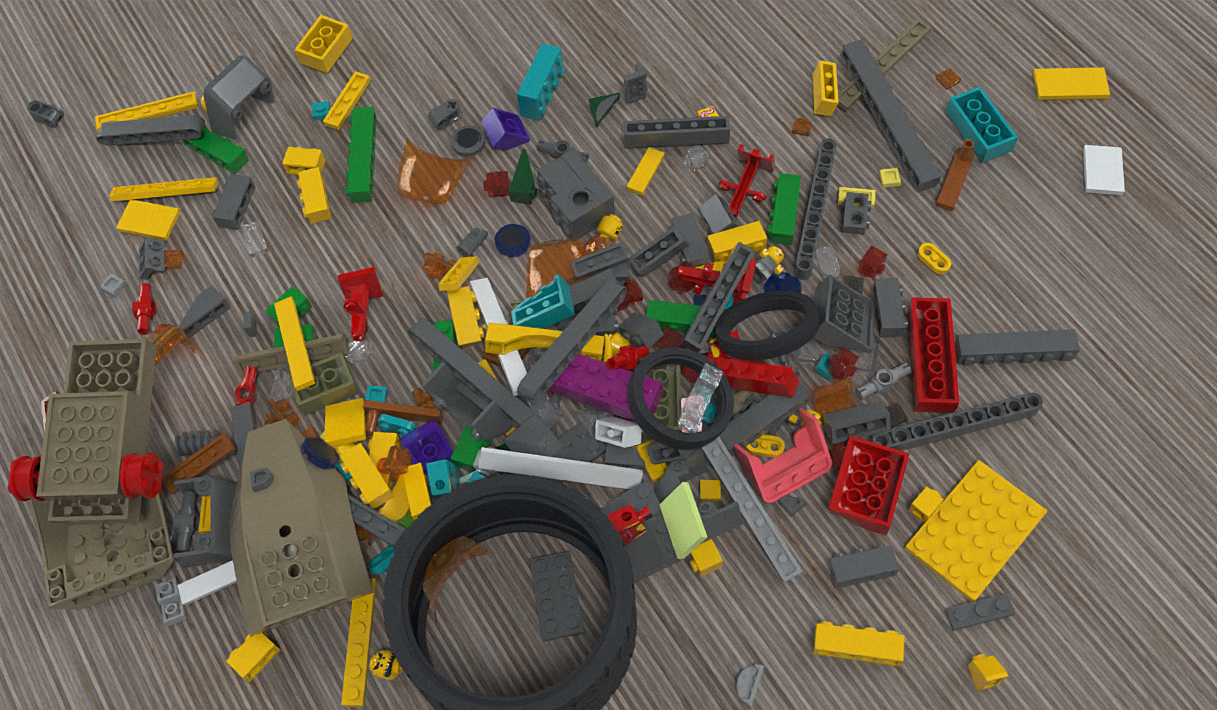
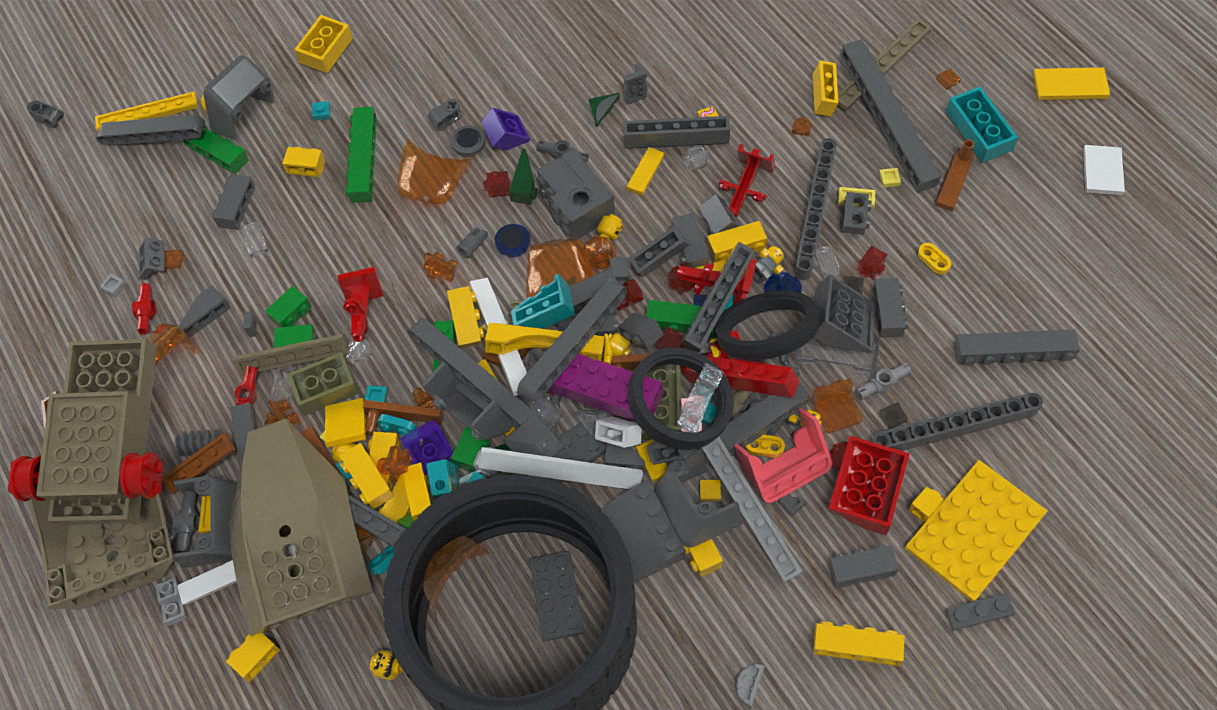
yellow tile [109,177,219,202] -> none
yellow tile [116,200,181,241] -> none
dark grey tile [250,468,274,492] -> none
yellow tile [274,296,316,391] -> none
yellow brick [297,167,332,224] -> none
clear blue tile [300,437,340,469] -> none
yellow plate [323,71,371,130] -> none
yellow plate [341,579,377,707] -> none
yellow plate [438,256,479,293] -> none
teal brick [517,43,565,121] -> none
dark grey plate [570,241,629,280] -> none
red pin [606,346,649,370] -> none
red torso [606,505,653,546] -> none
yellowish green tile [660,482,707,559] -> none
green brick [767,173,801,246] -> none
teal plate [814,353,841,381] -> none
dark grey brick [823,401,891,444] -> none
clear red brick [828,347,860,381] -> none
red brick [908,297,960,413] -> none
yellow slope [968,654,1008,691] -> none

